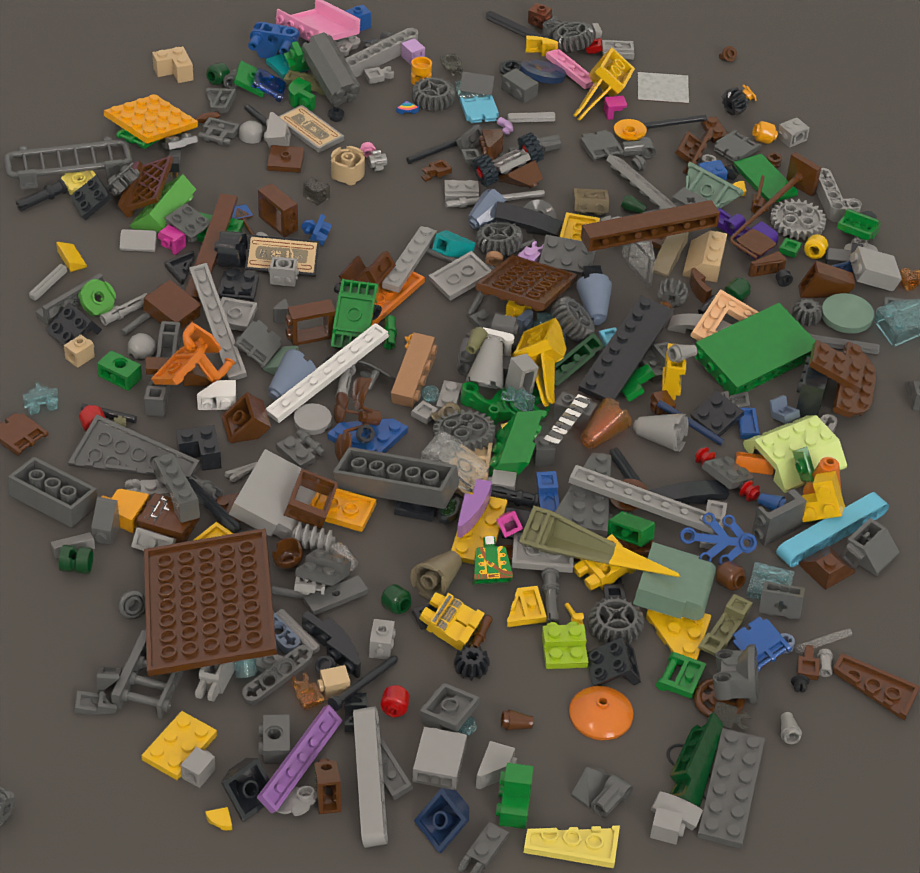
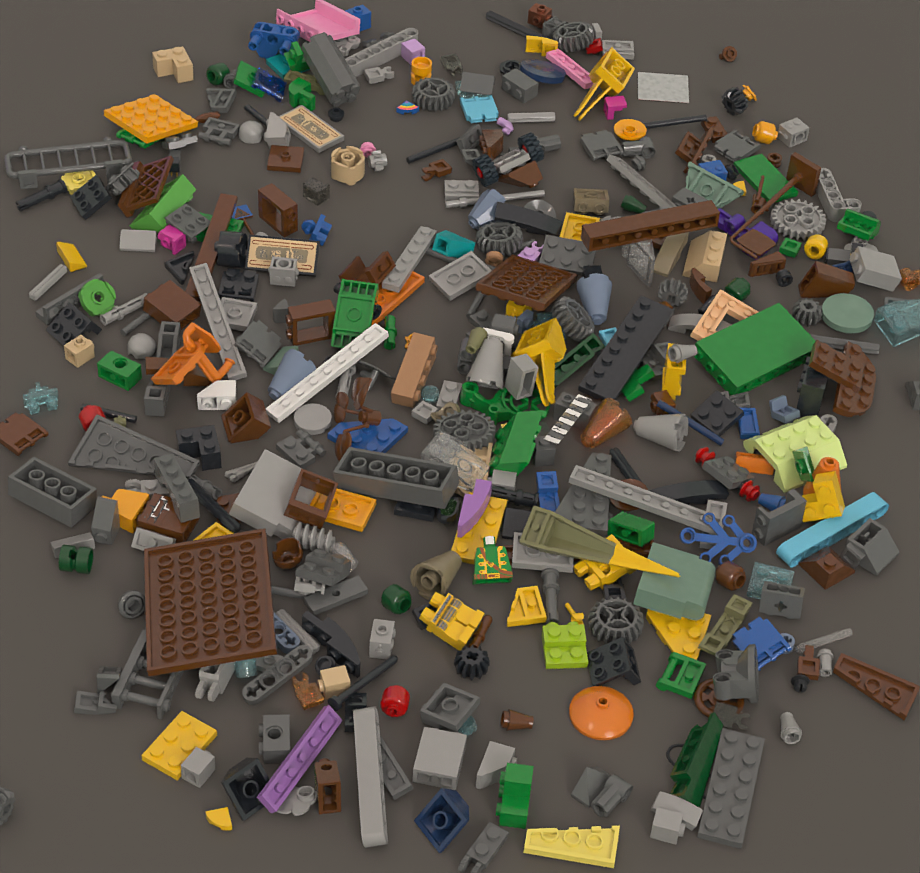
black bush [356,425,375,443] -> none
dark pink brick [496,511,523,538] -> none
clear light blue plate [501,386,535,412] -> none

